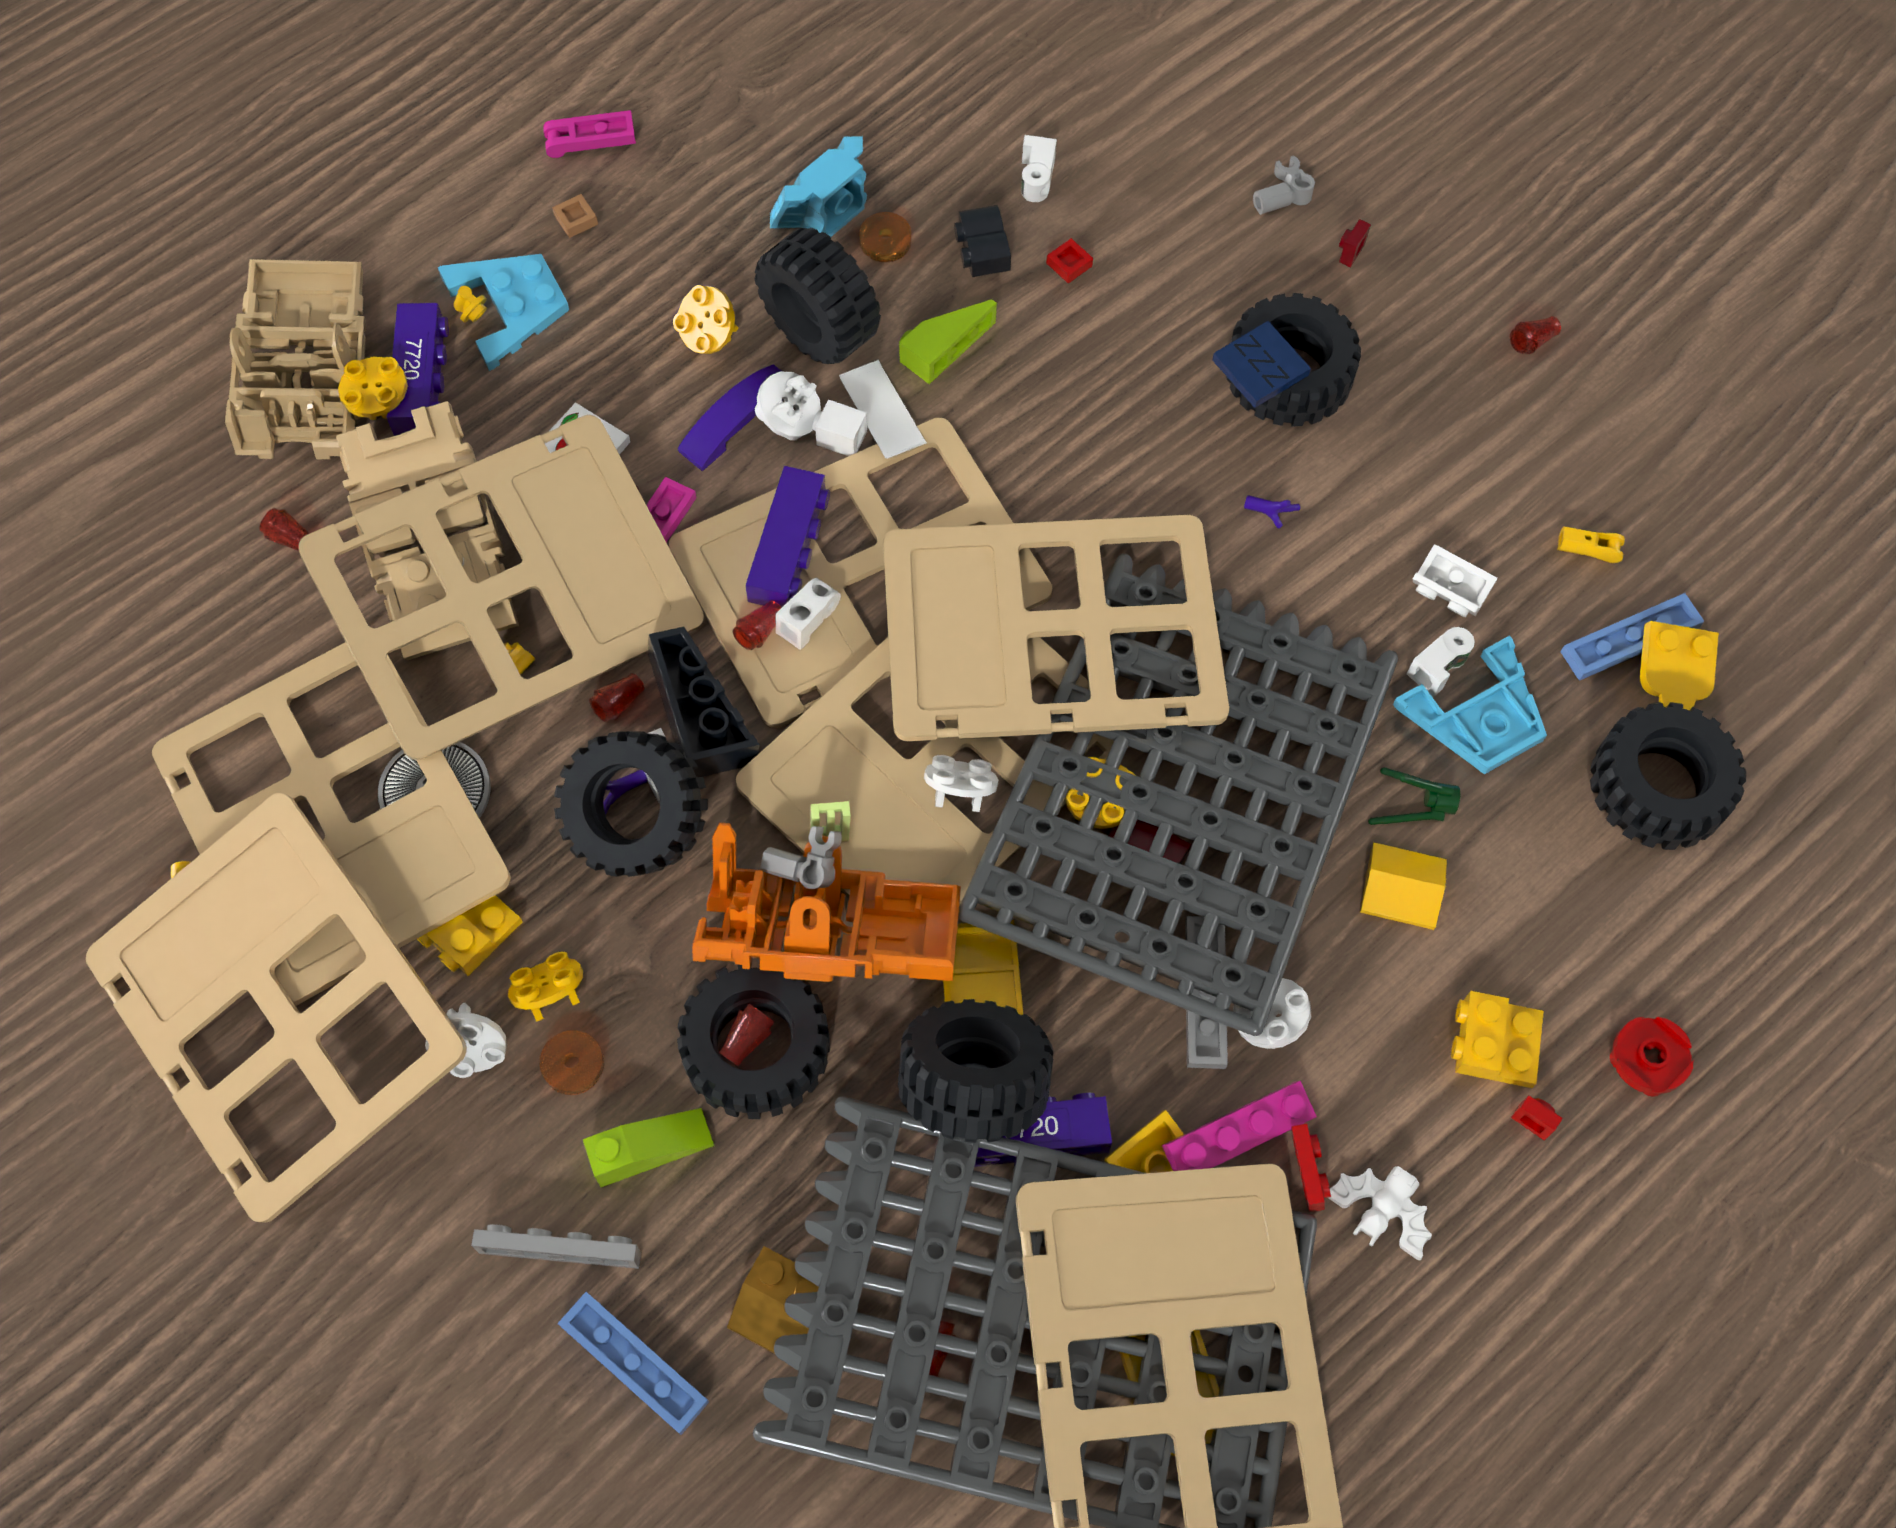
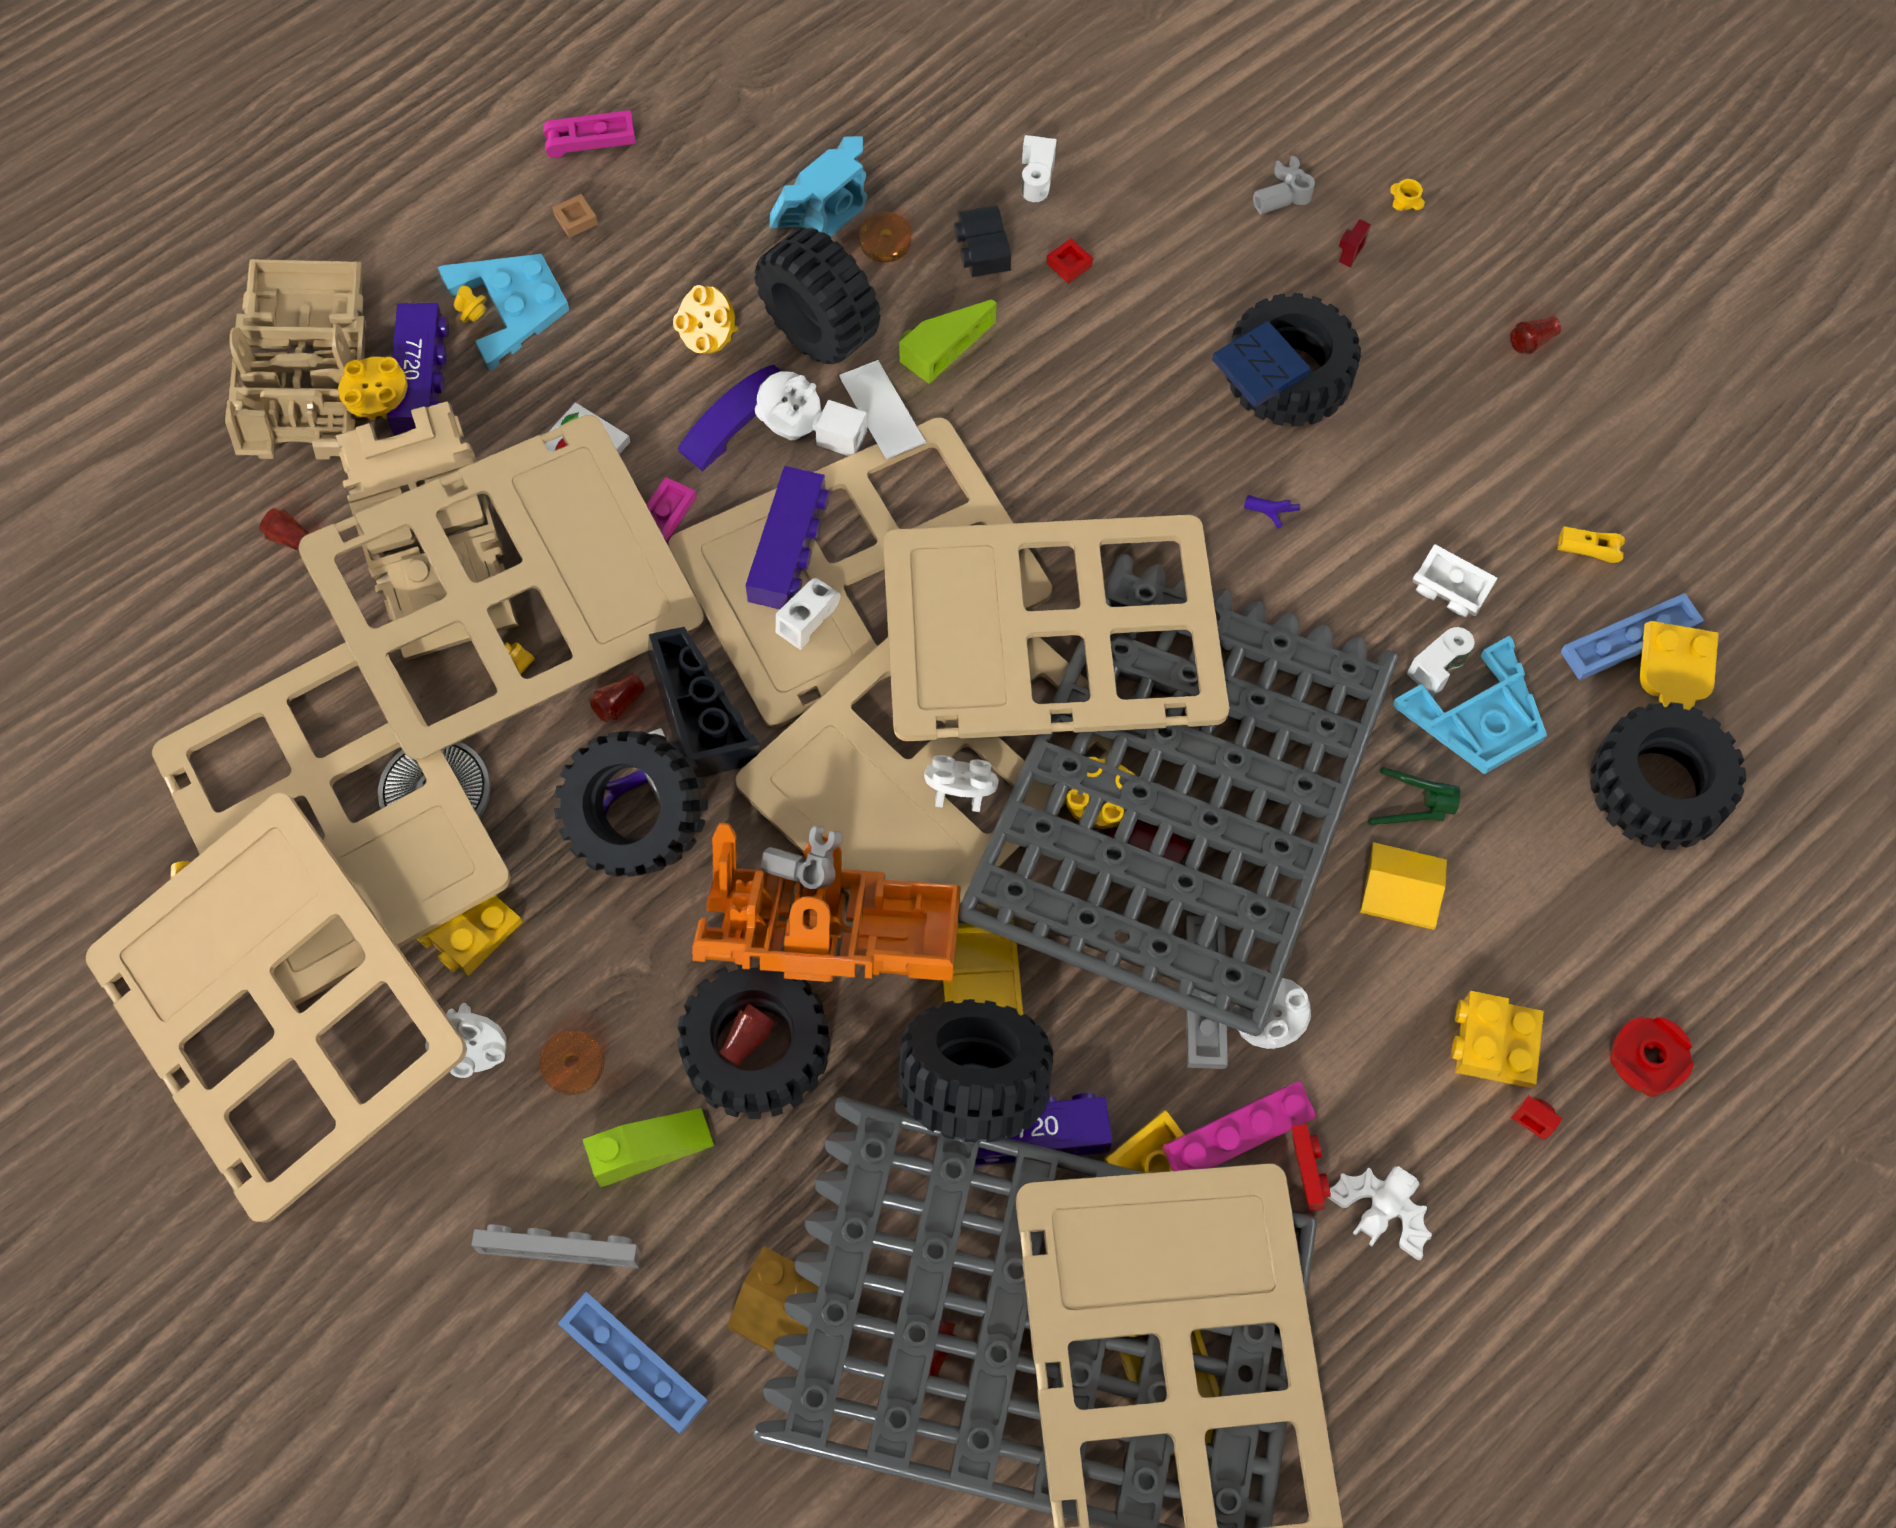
yellow plate [508,951,583,1022] -> none
clear red cone [732,600,782,650] -> none
yellowish green tile [810,801,851,841] -> none
none -> yellow plate [1390,179,1425,211]

